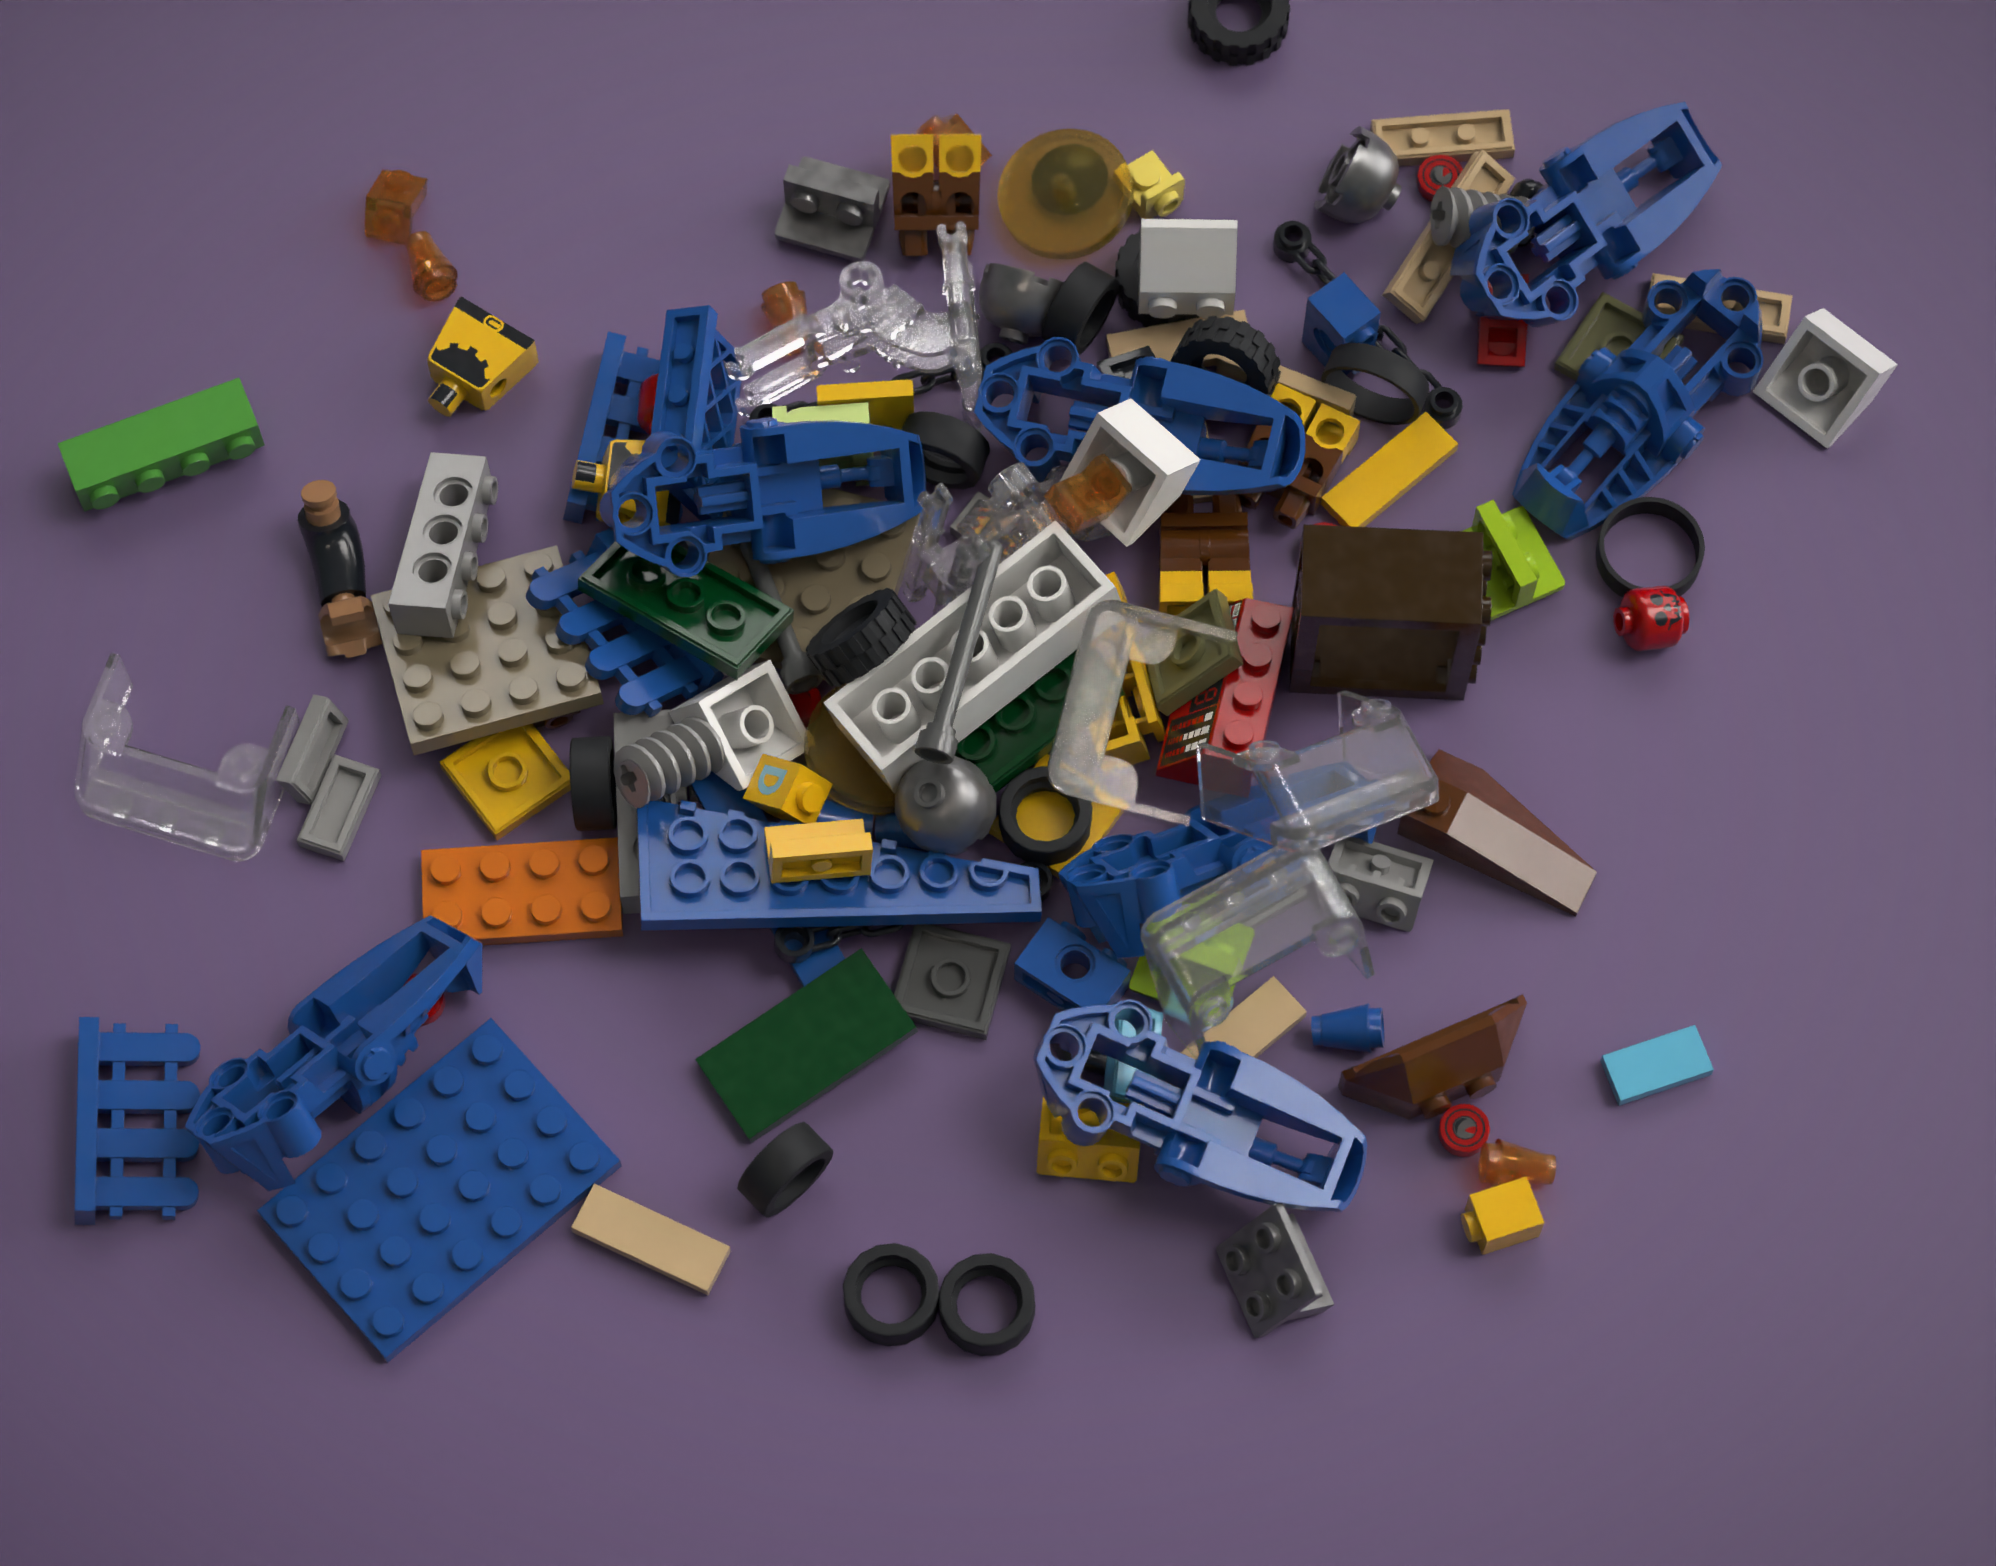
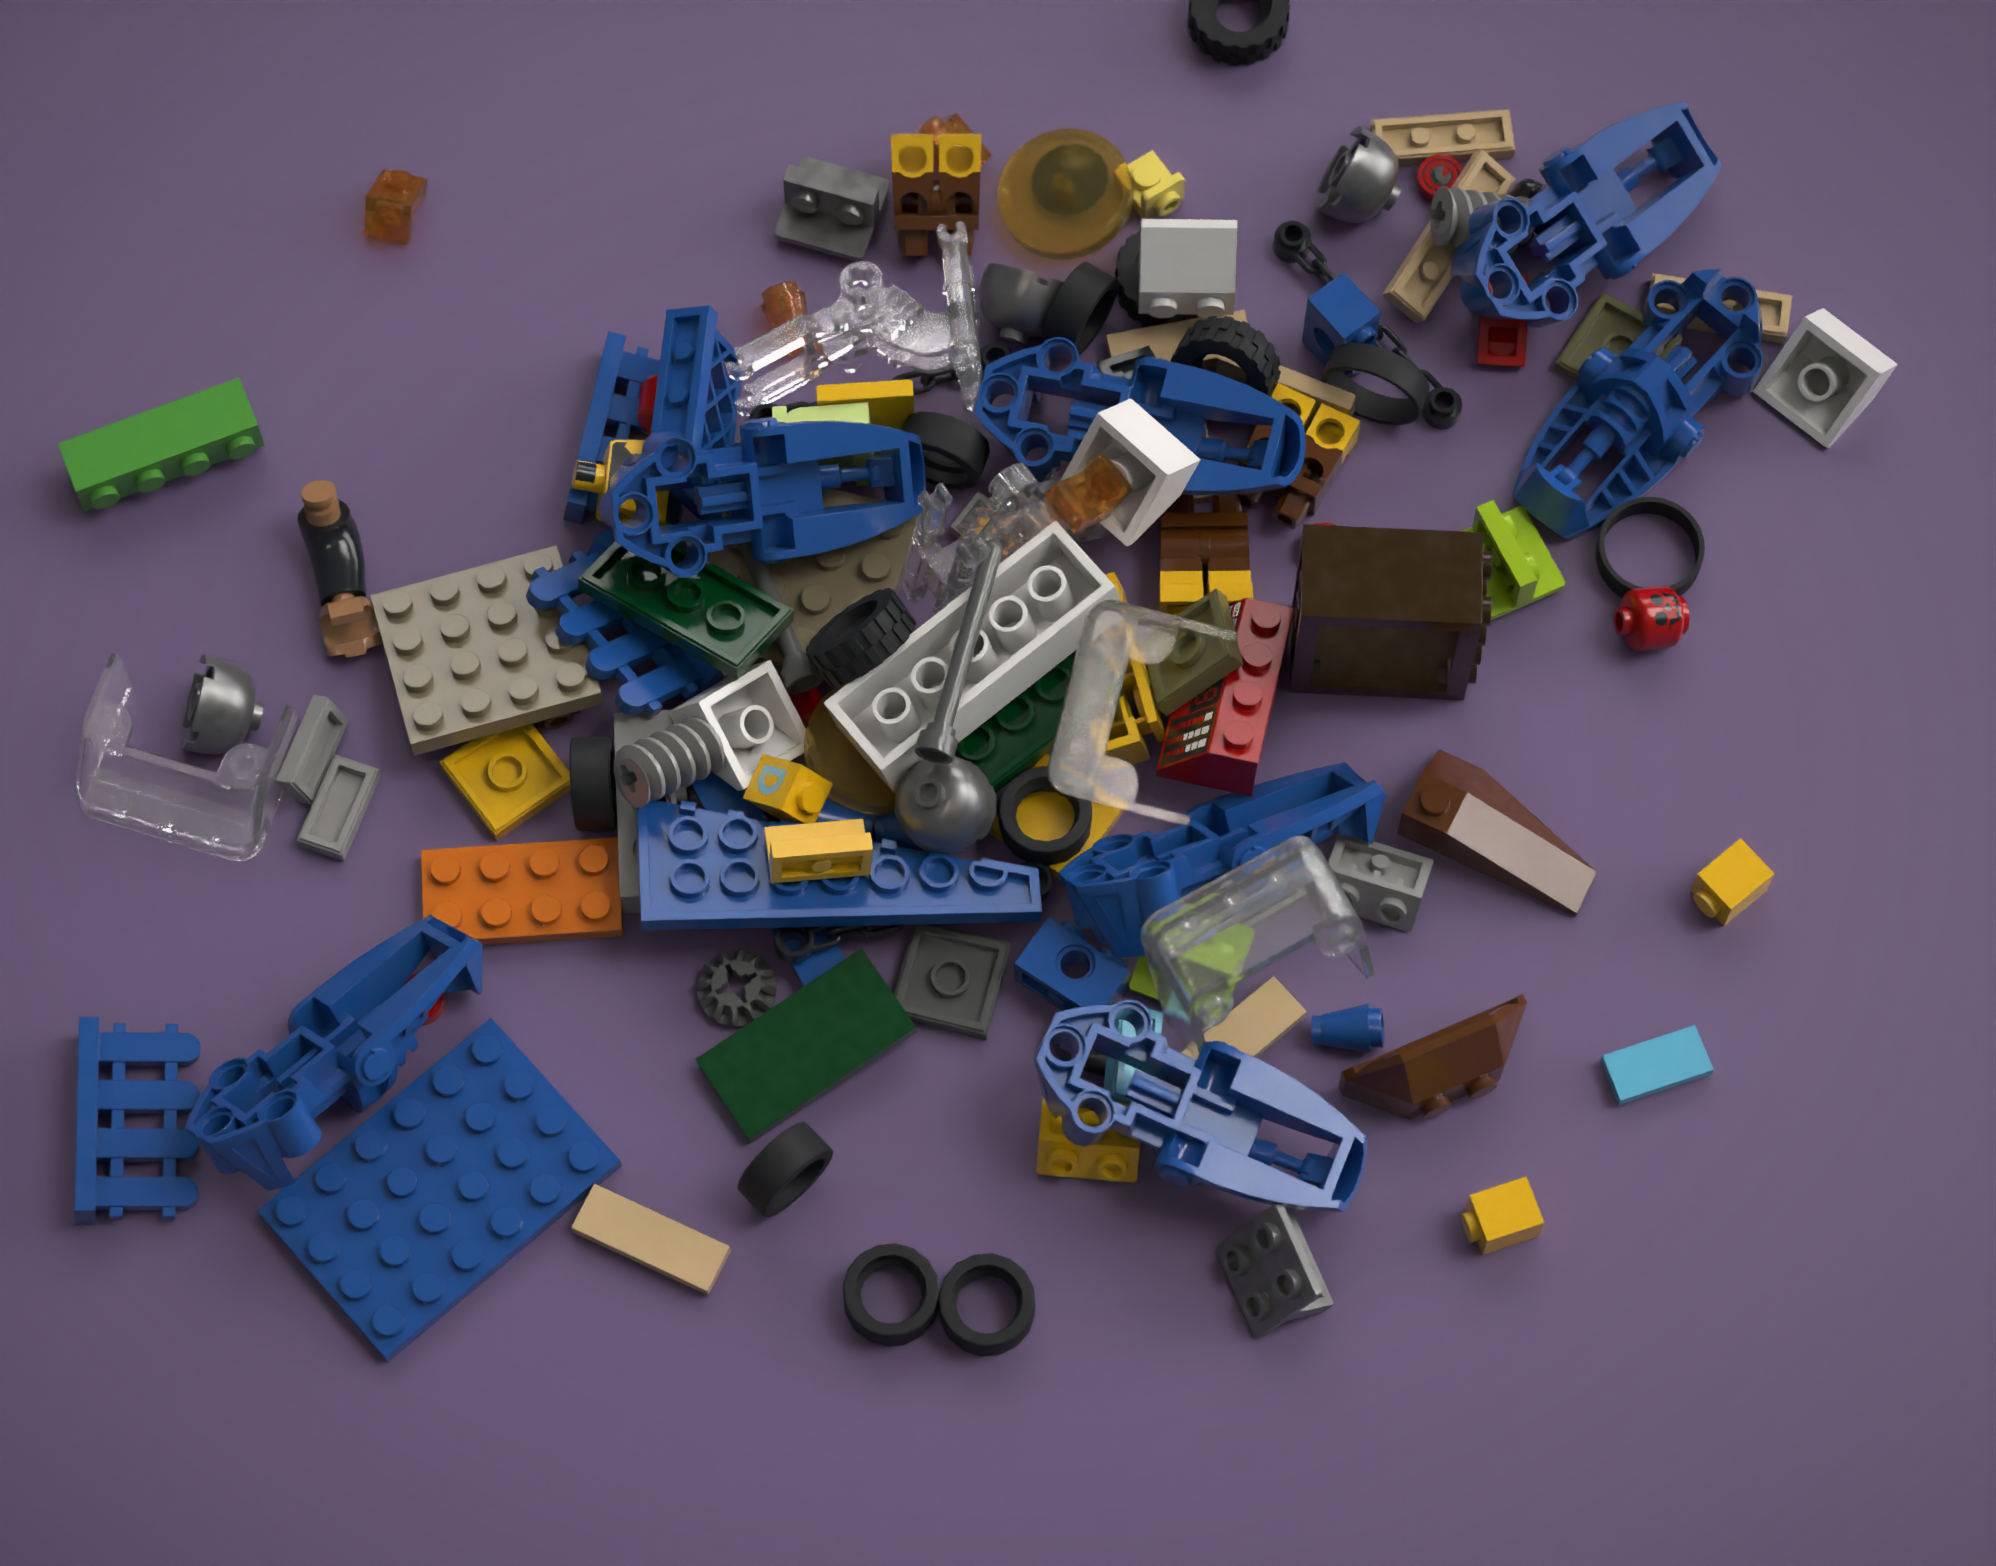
light grey brick [388,452,498,638] -> none
clear orange cone [405,231,458,302] -> none
yellow torso [427,296,539,417] -> none
clear windscreen [1196,690,1439,852] -> none
yellow tile [1320,412,1458,527] -> none
red tile [1438,1104,1490,1157] -> none
clear orange cone [1478,1139,1556,1187] -> none
none -> flat silver cylinder [180,654,264,755]
none -> dark grey gear [697,948,777,1027]
none -> yellow brick [1690,838,1775,926]

